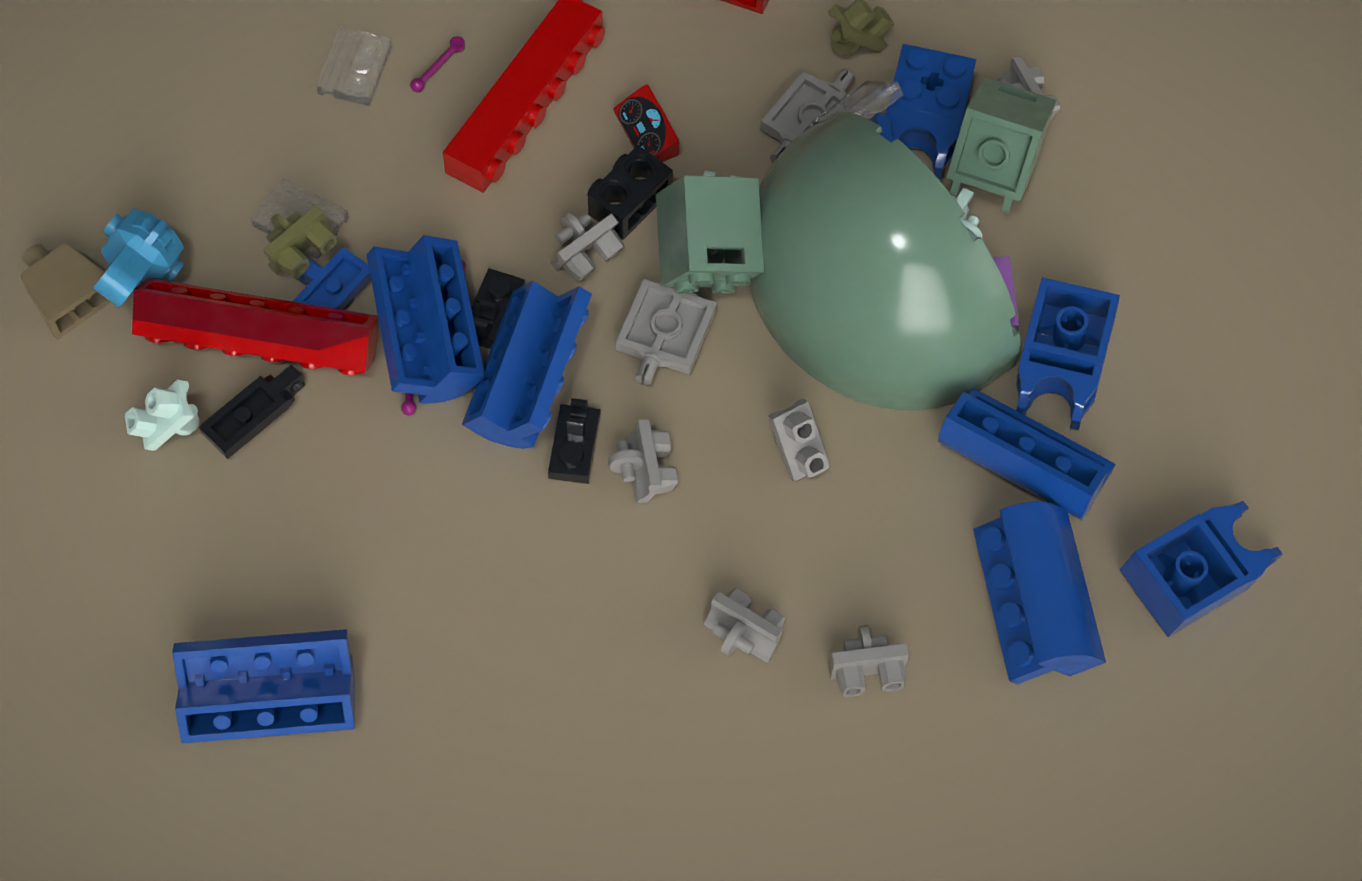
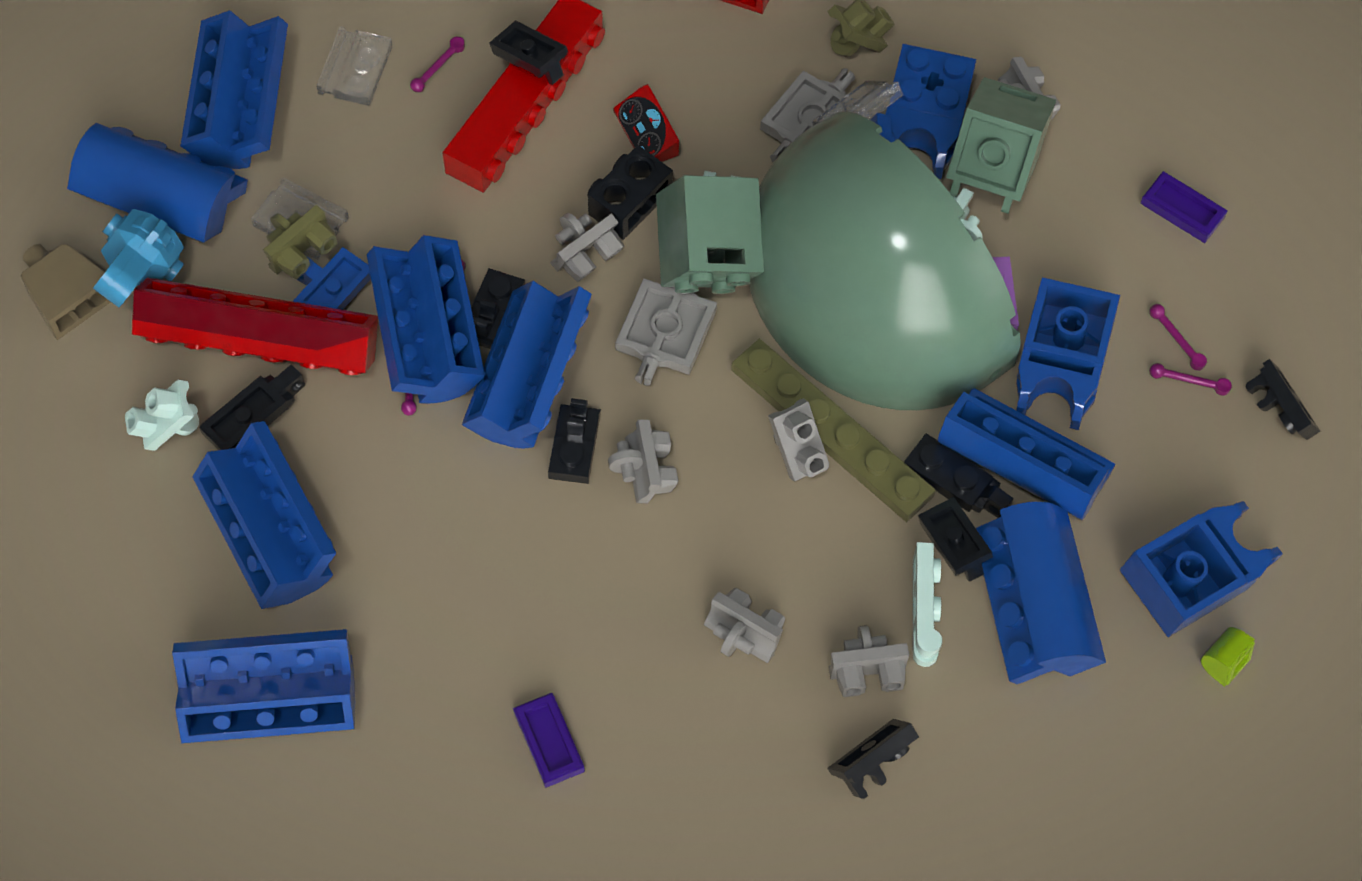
none -> blue brick [67,123,248,243]
none -> blue brick [180,10,288,169]
none -> blue brick [192,421,336,609]
none -> black plate [489,20,568,85]
none -> dark purple tile [513,693,585,788]
none -> olive plate [731,338,936,523]
none -> black plate [827,719,919,799]
none -> black hinge [904,433,1014,518]
none -> light aqua plate [913,542,942,667]
none -> black plate [918,497,993,582]
none -> dark purple tile [1140,171,1228,243]
none -> magenta hinge [1149,304,1207,371]
none -> magenta hinge [1149,363,1232,396]
none -> lime brick [1201,627,1255,687]
none -> black plate [1246,359,1321,440]

